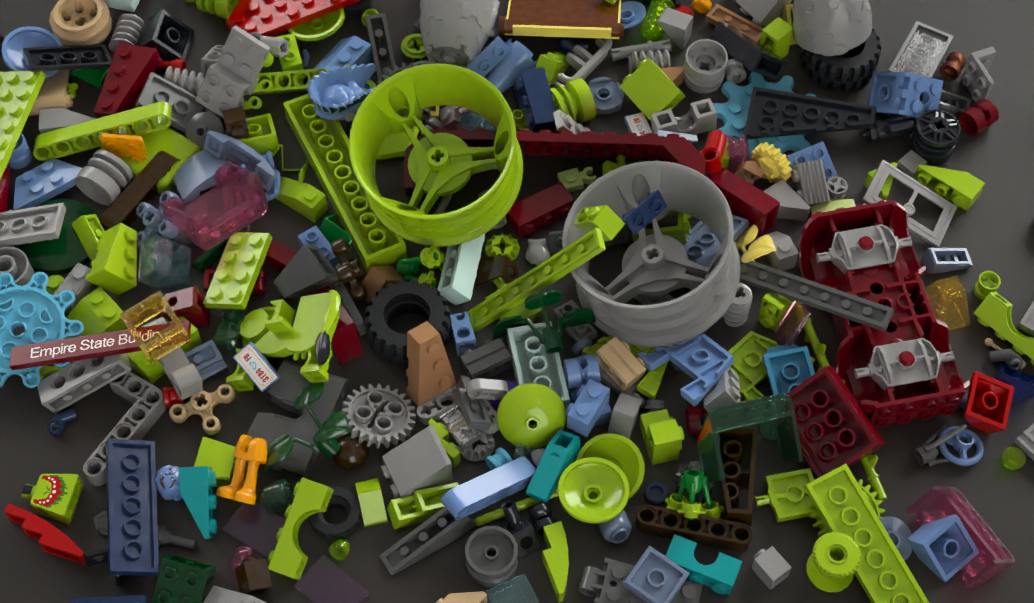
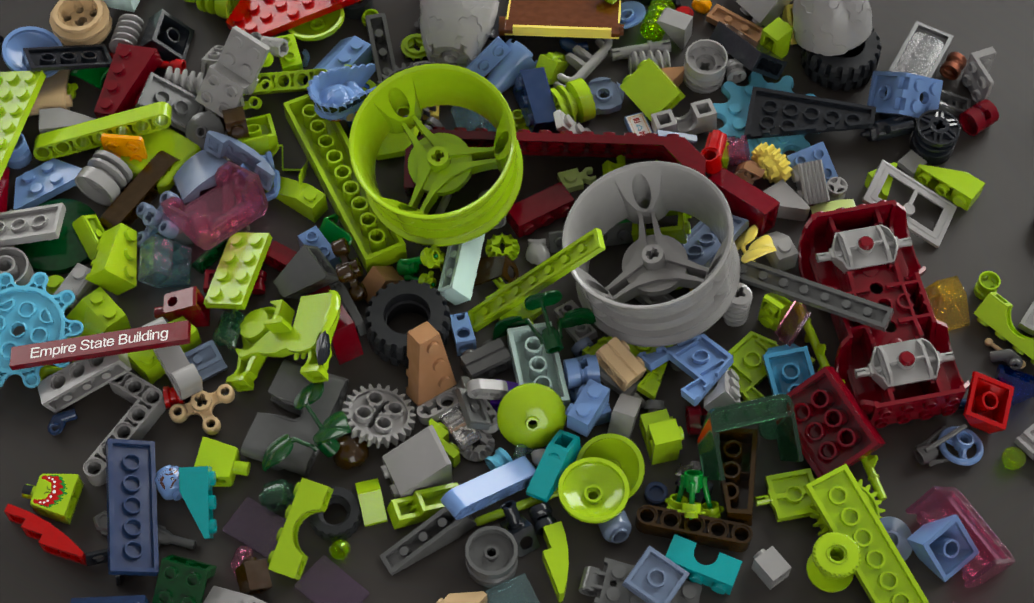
clear yellow window [120,291,191,364] -> none
light orange piece [216,434,267,505] -> none
white tile [233,342,281,392] -> none
light grey plate [439,105,470,130] -> none
lime slope [573,205,625,241] -> none
dark blue hinge [621,190,668,235] -> none
sand blue slope [922,248,973,274] -> none

